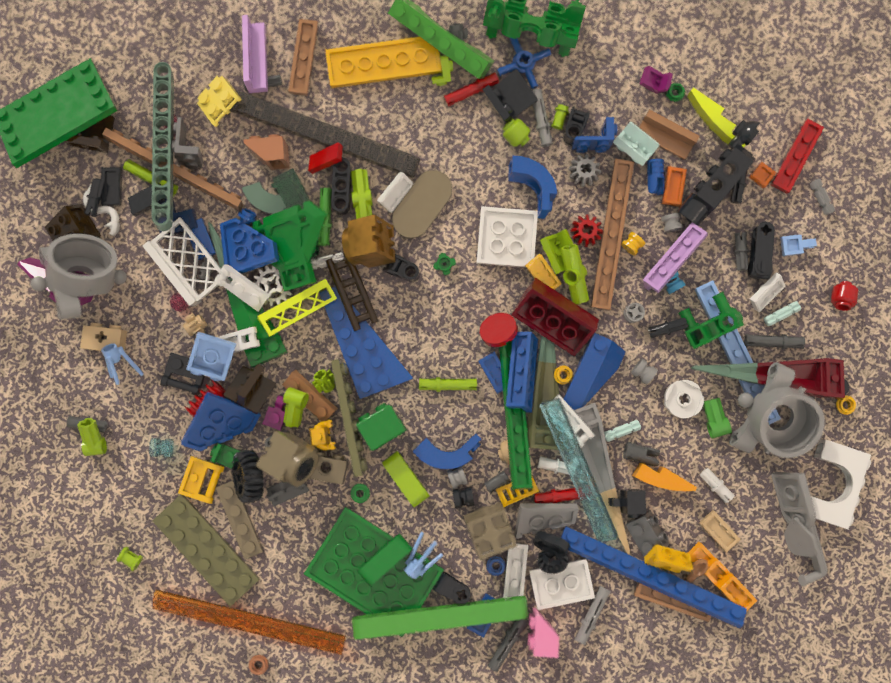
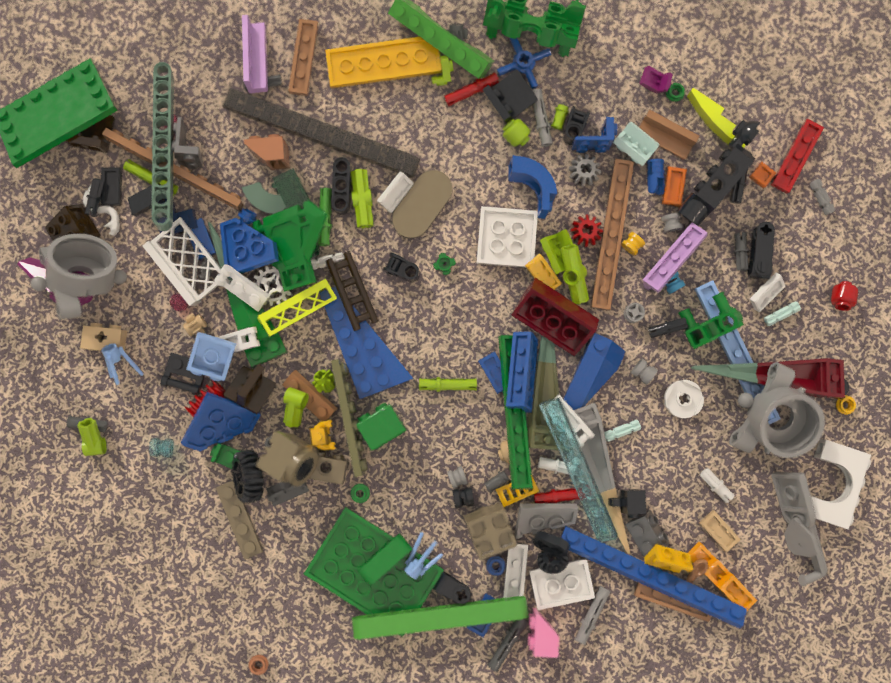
lime bush [116,547,143,572] -> none
olive plate [152,494,260,607] -> none
clear orange plate [152,589,346,655] -> none
yellow plate [178,456,225,504] -> none
light yellow plate [197,75,242,127] -> none
magenta plate [262,395,285,431] -> none
red tile [308,142,343,174] -> none
pearl gold piece [342,214,396,268] -> none
lime beam [382,451,430,508] -> none
blue arch [412,433,481,469] -> none
red tile [479,313,518,347] -> none
yellow plate [554,365,573,385] -> none
dark grey hinge [623,442,660,467] -> none
light orange slope [632,463,697,491] -> none
bright green piece [703,398,732,439] -> none
dark grey pin [744,334,805,350] -> none
light blue plate [780,234,817,256] -> none

